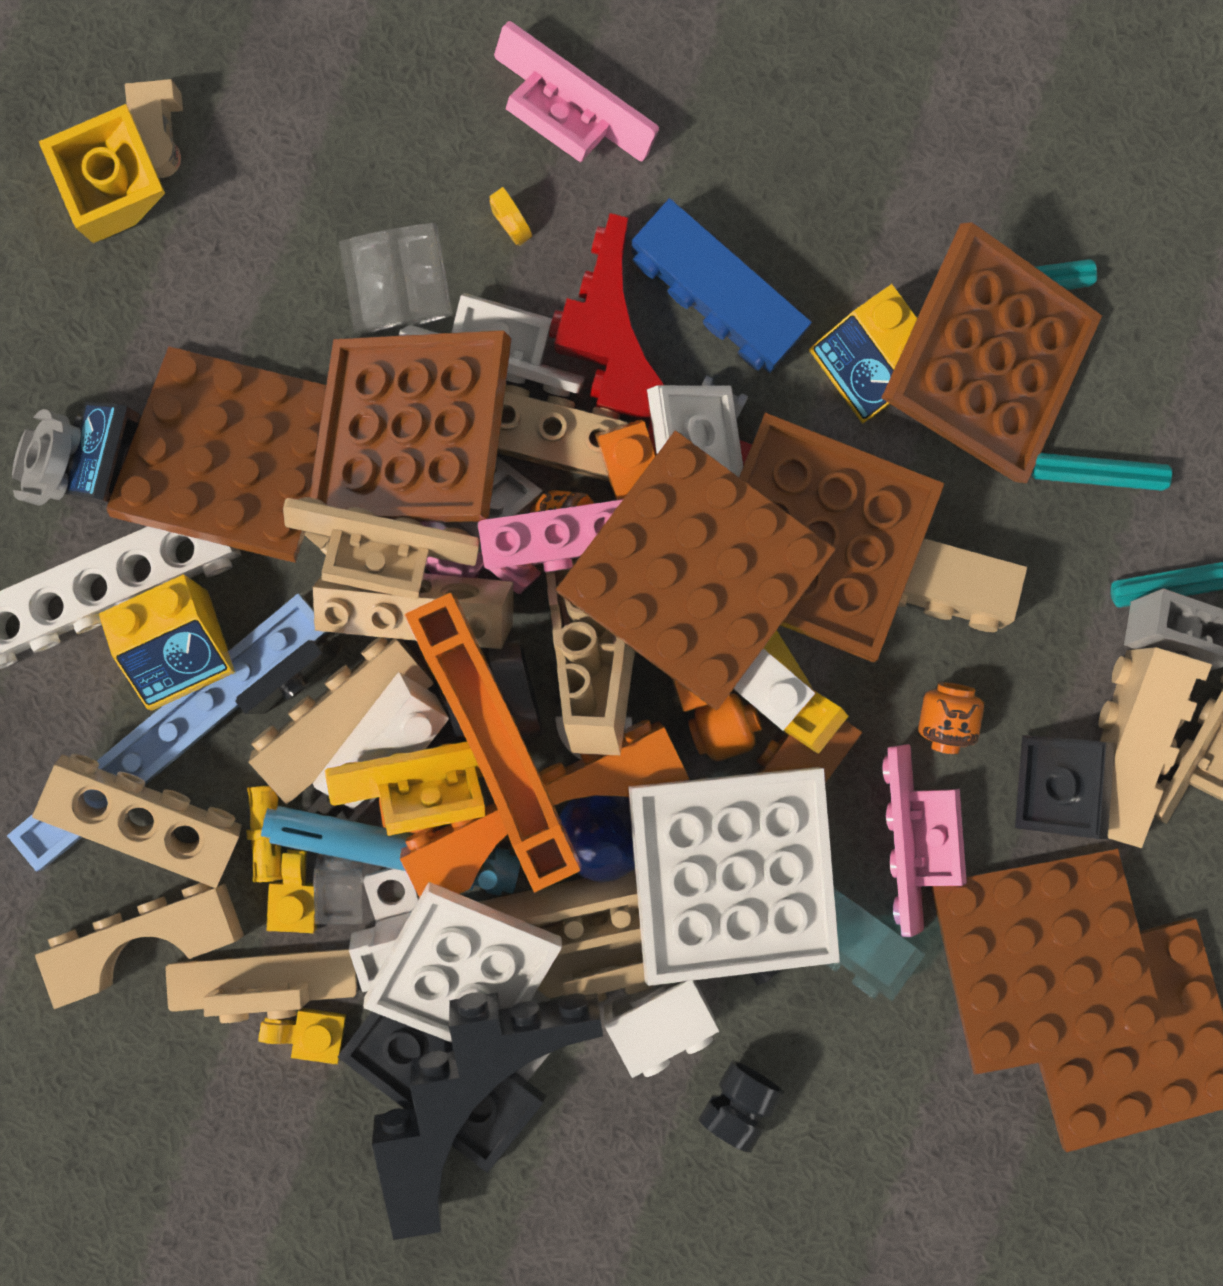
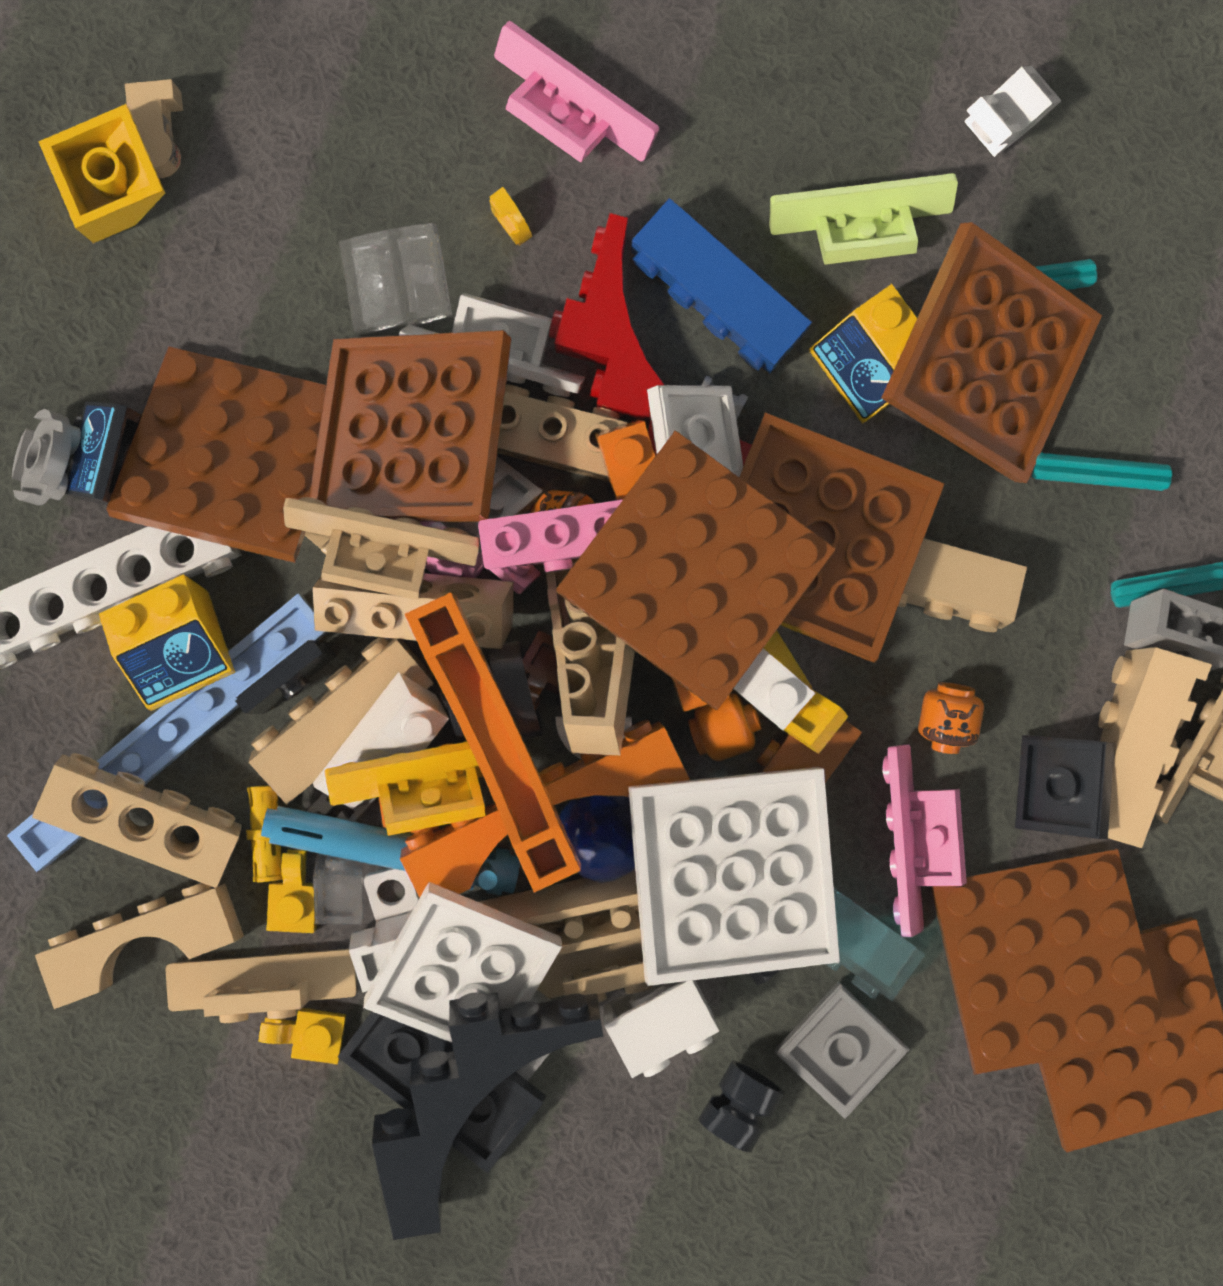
none -> reddish brown plate [523,630,560,712]
none -> yellowish green bracket [769,173,958,265]
none -> light grey plate [775,981,910,1119]
none -> white brick [965,66,1061,156]

